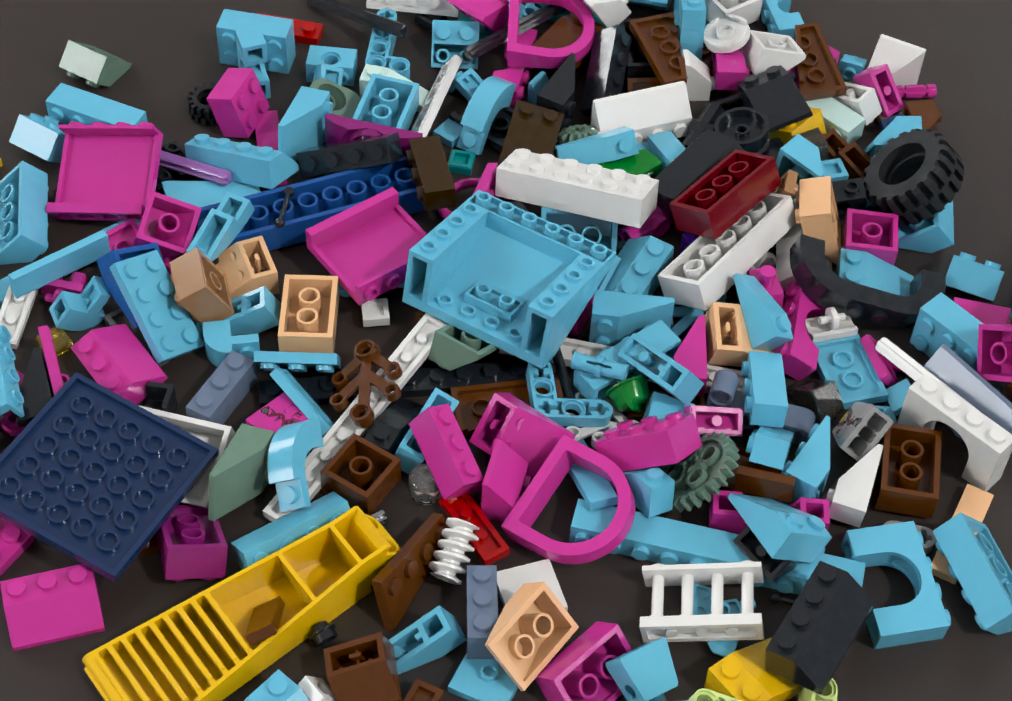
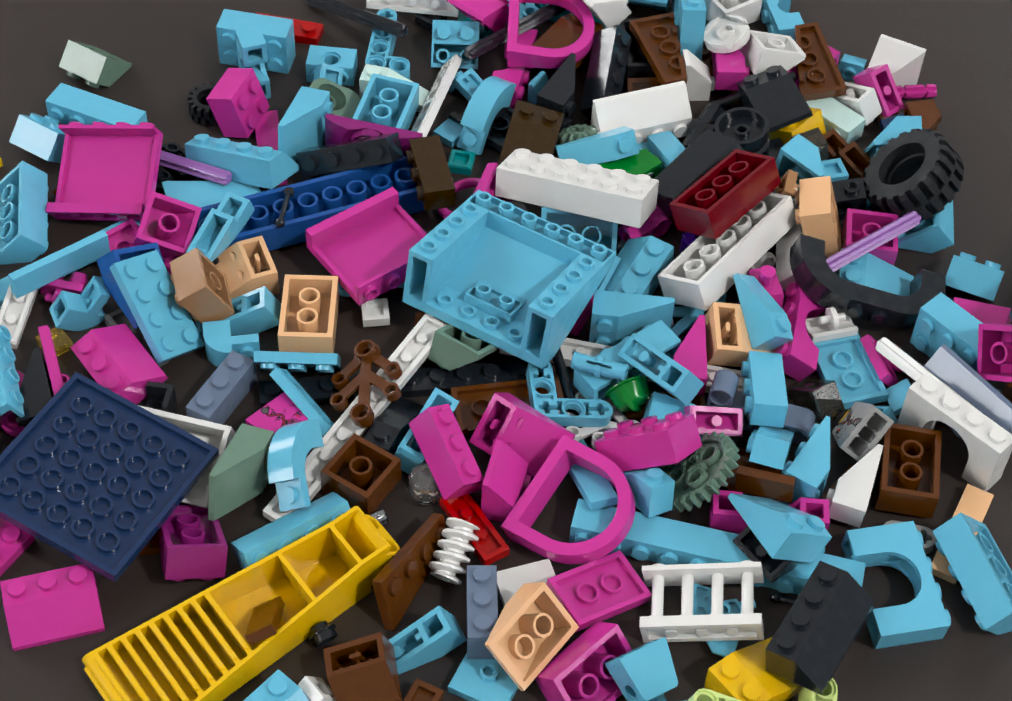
none -> dark pink plate [546,550,652,631]
none -> medium lavender axle [826,211,921,272]

